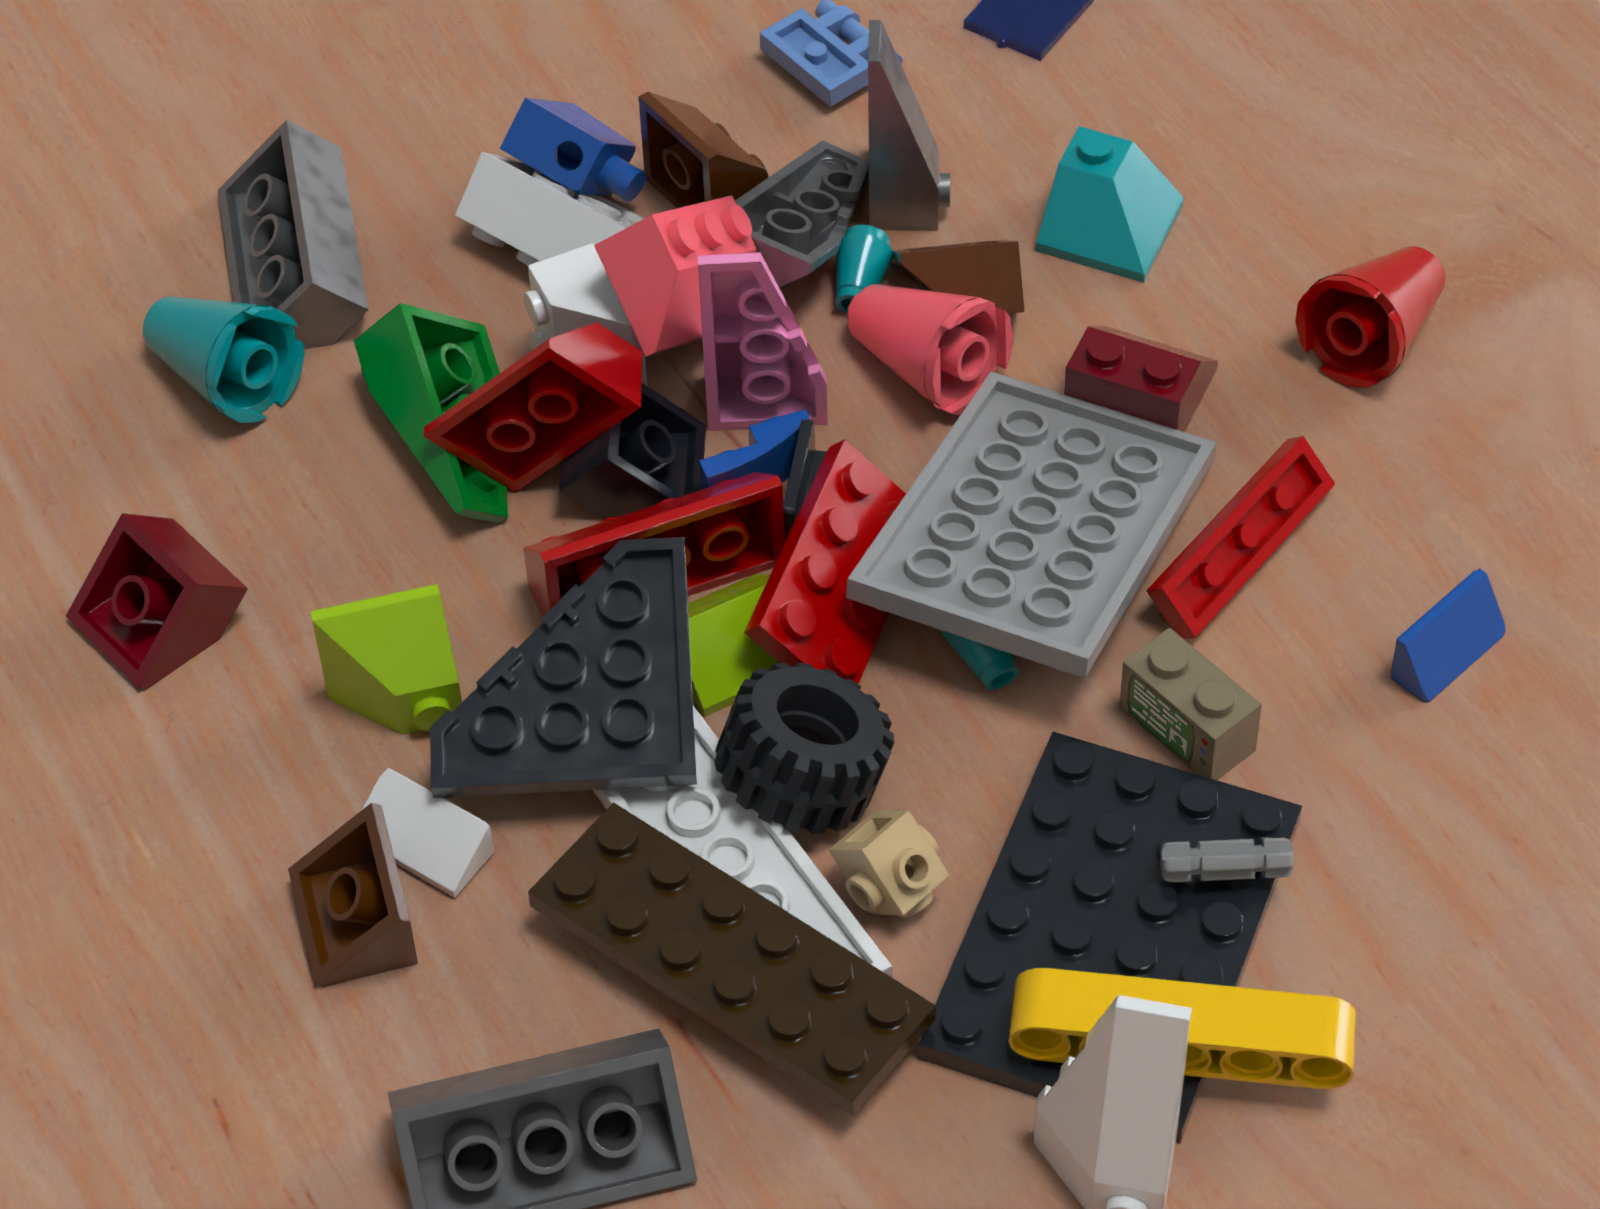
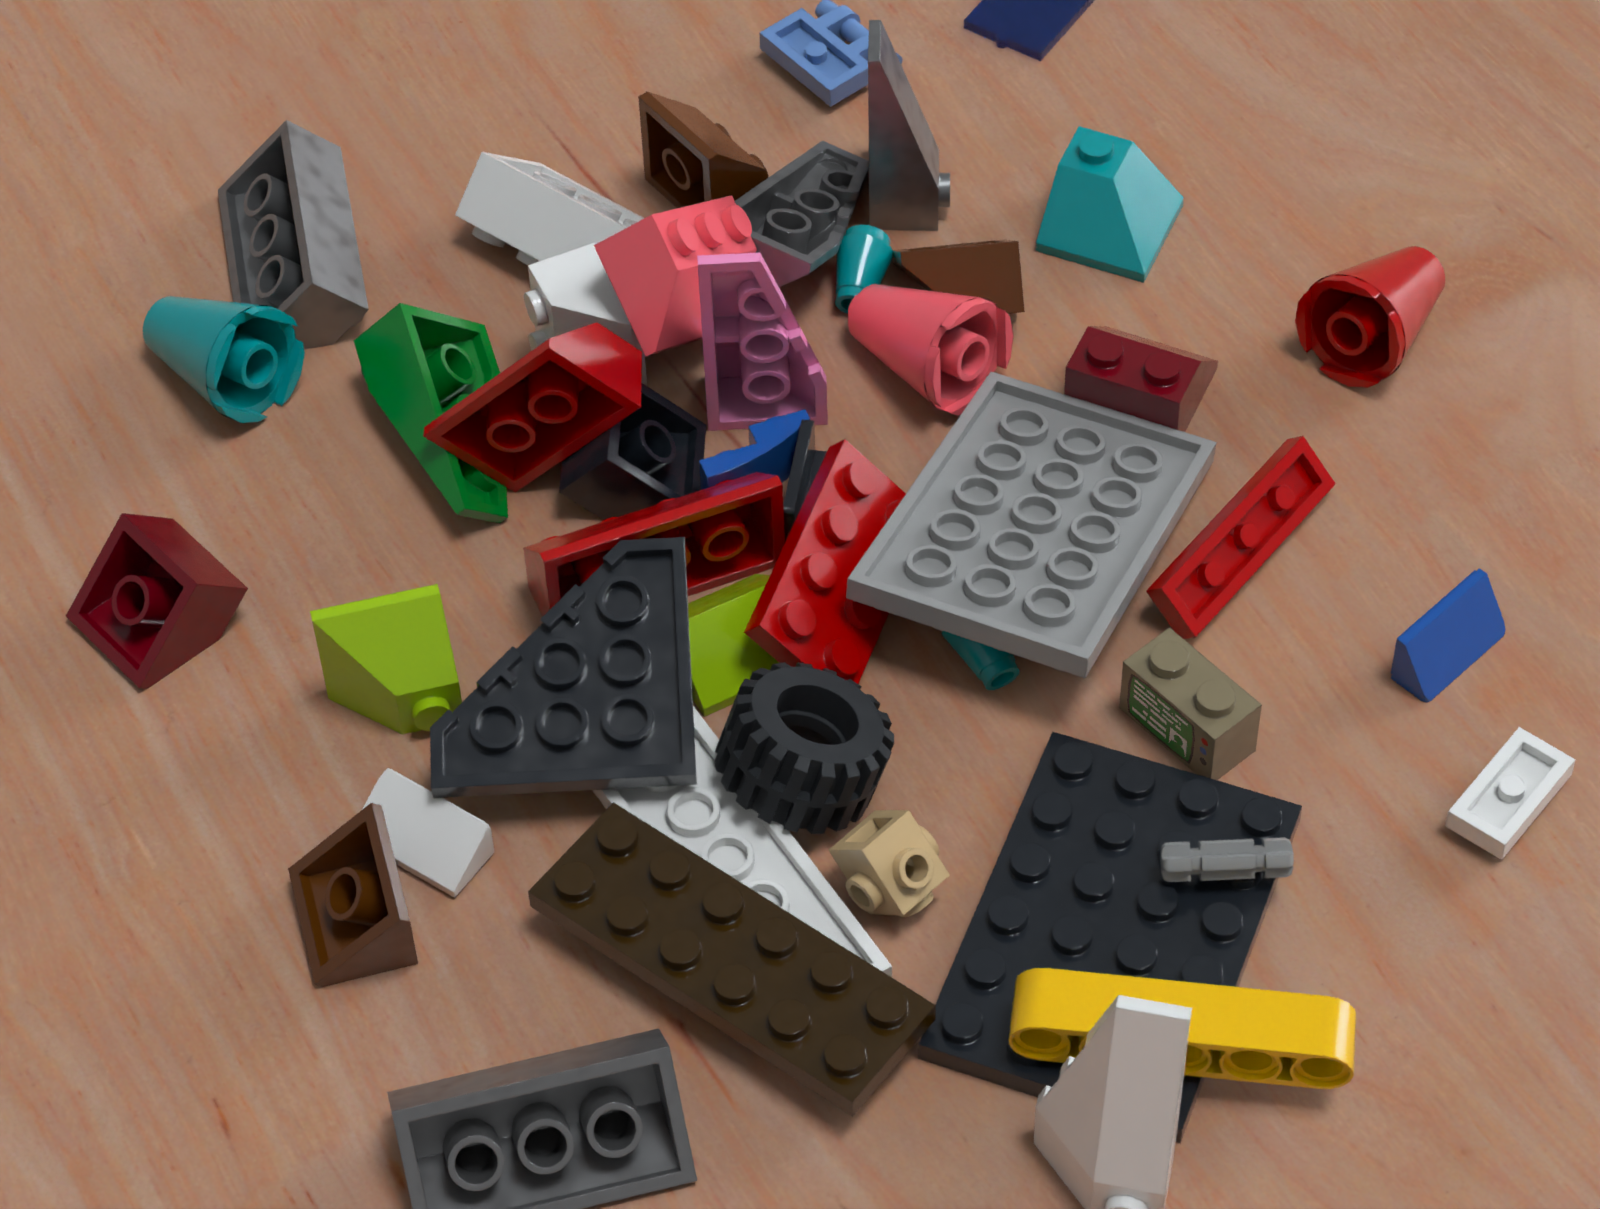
blue torso [500,98,646,202] -> none
none -> white plate [1445,727,1576,860]

